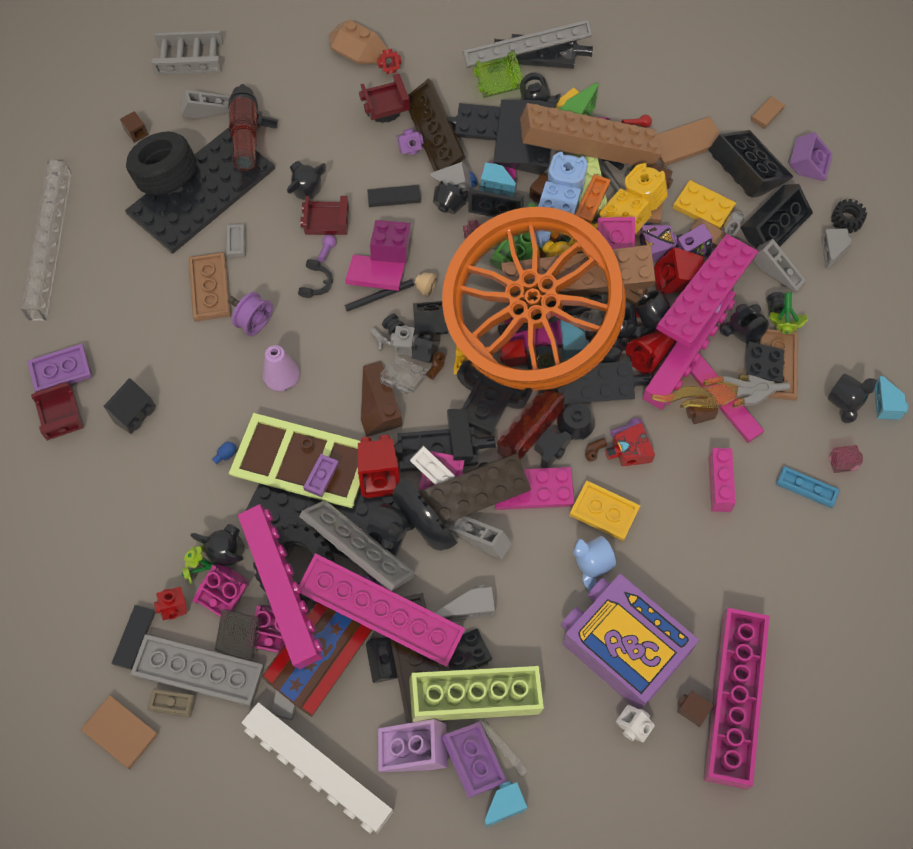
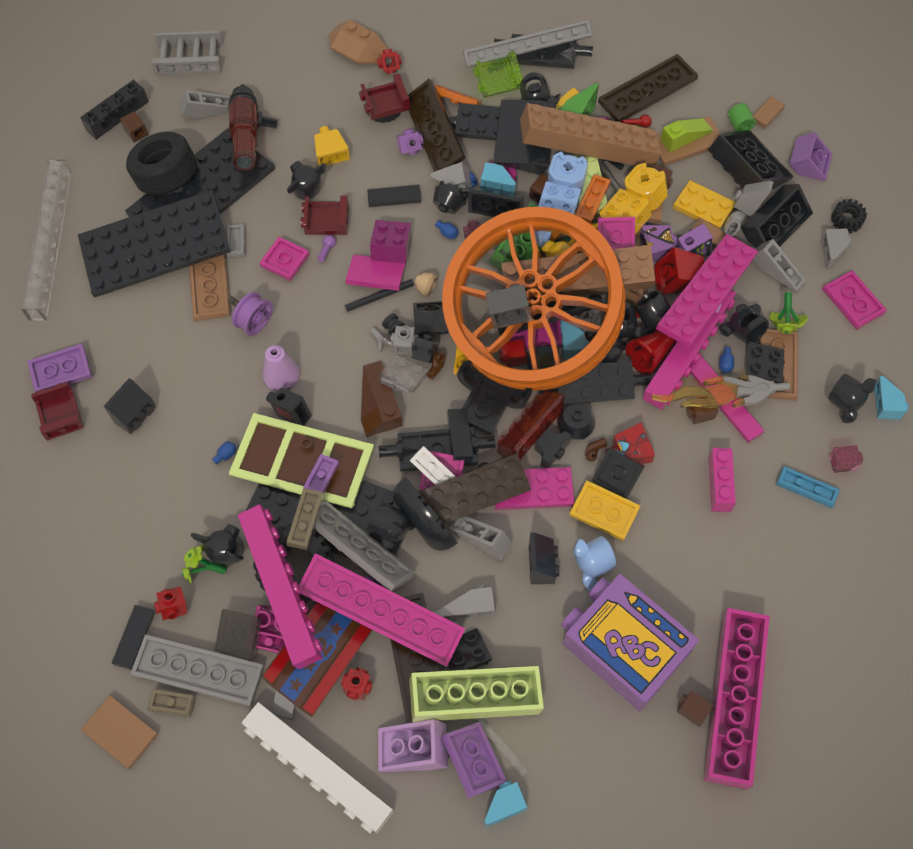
dark pink slope [193,564,249,622] -> none
black piece [298,259,333,298] -> none
red hips [358,434,400,498] -> none
black slope [366,638,398,683] -> none
medium lavender bar [610,418,643,438] -> none
white brick [616,705,655,743] -> none
black wheel [766,292,784,313] -> none
none -> black plate [78,190,231,298]
none -> black brick [80,79,149,140]
none -> dark pink plate [260,237,310,281]
none -> black torso [266,388,312,426]
none -> dark tan plate [287,488,323,550]
none -> yellow torso [314,126,350,166]
none -> red brick [341,667,373,700]
none -> orange plate [434,85,482,105]
none -> blue cylinder [435,220,458,240]
none -> dark grey brick [485,284,532,329]
none -> black slope [528,533,559,584]
none -> black plate [591,446,645,499]
none -> dark brown plate [598,54,698,122]
none -> lime slope [660,118,713,152]
none -> blue cylinder [719,347,735,373]
none -> bright green piece [727,103,756,132]
none -> light grey slope [733,180,773,217]
none -> dark pink tile [822,270,887,330]

